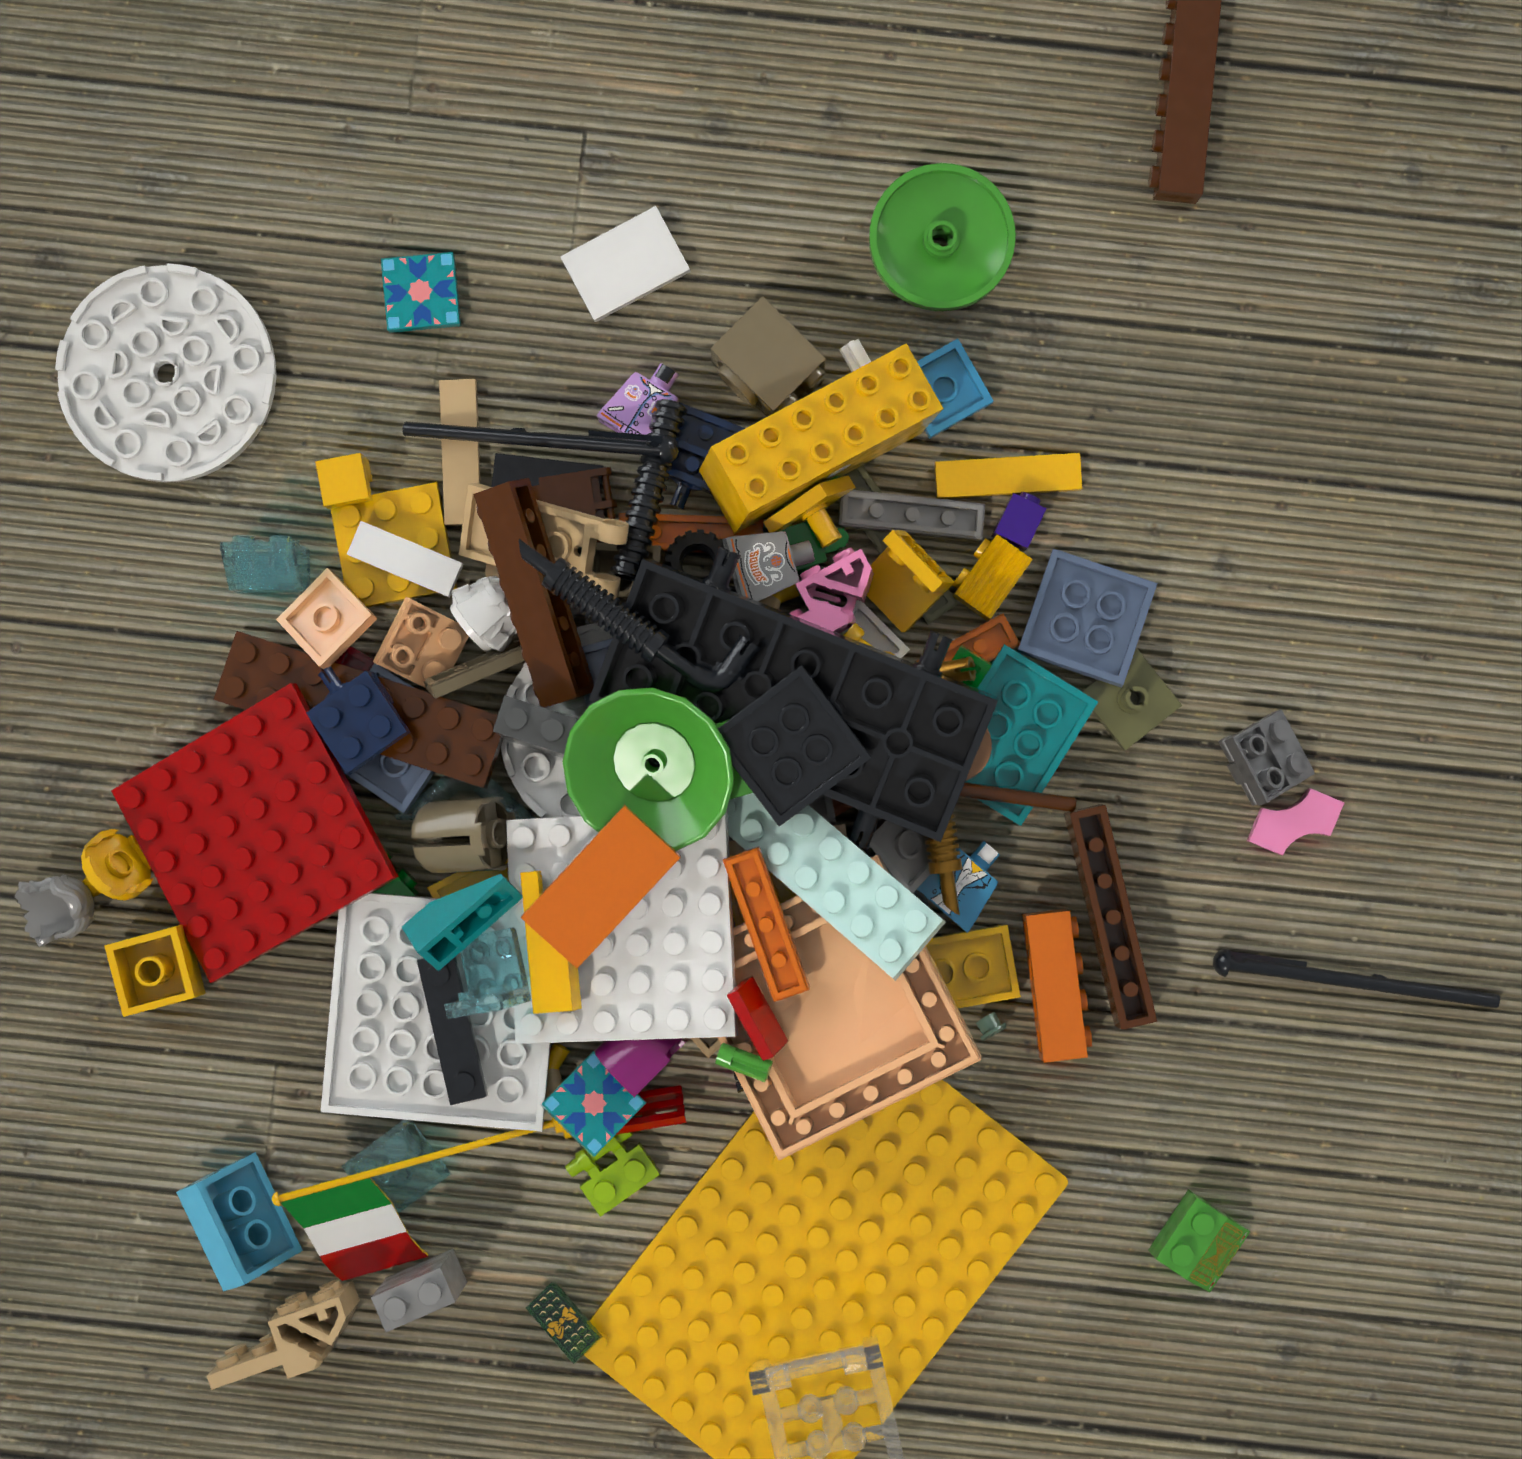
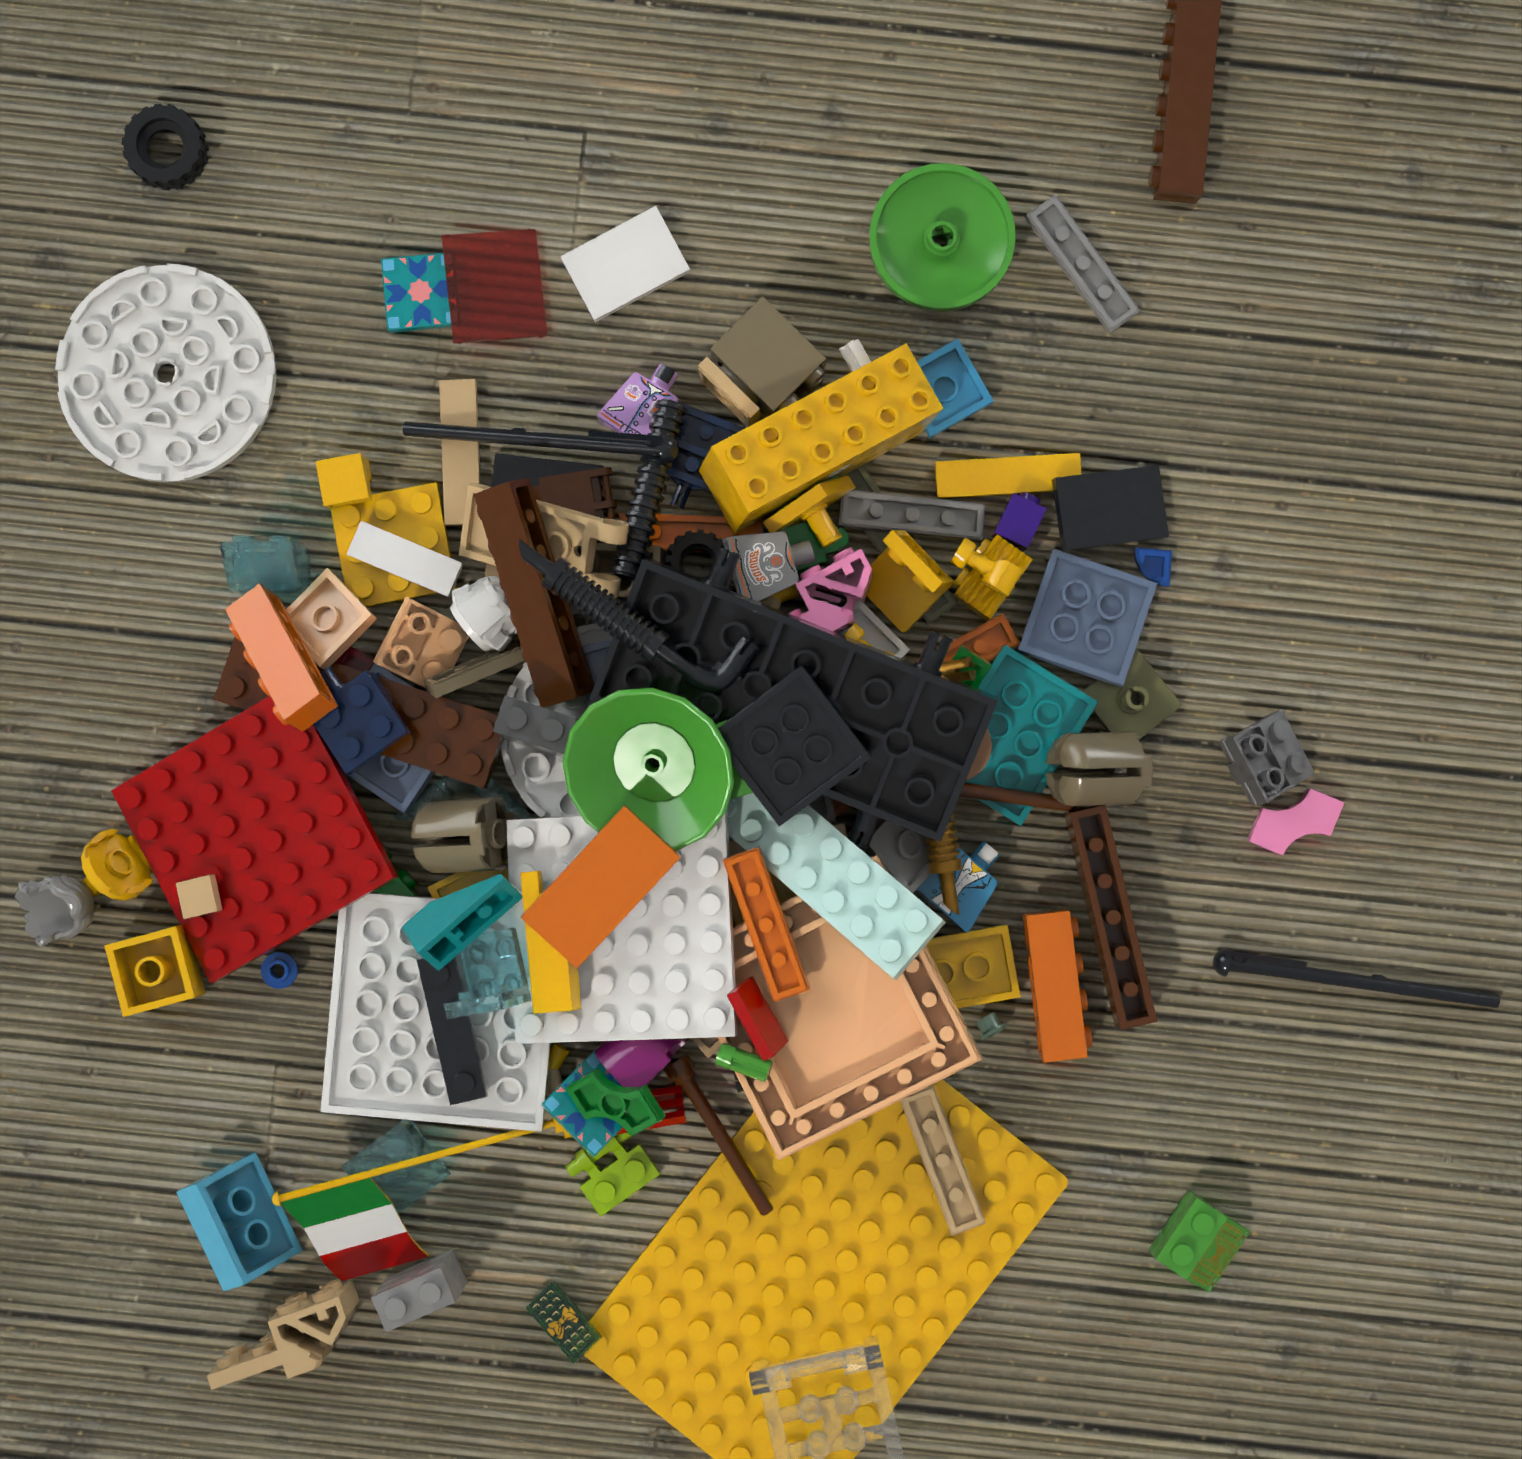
none -> black tyre [122,104,209,191]
none -> tan tile [176,874,223,919]
none -> orange brick [225,583,338,732]
none -> blue plate [261,952,298,989]
none -> clear red piece [441,228,547,344]
none -> green tile [565,1068,666,1136]
none -> reddish brown piece [663,1054,773,1216]
none -> tan tile [698,357,760,427]
none -> tan tile [900,1084,986,1236]
none -> yellow leg [950,537,1023,597]
none -> light grey tile [1025,194,1140,334]
none -> dark tan cylinder [1045,731,1153,806]
none -> black tile [1052,465,1169,552]
none -> blue tile [1134,548,1172,588]

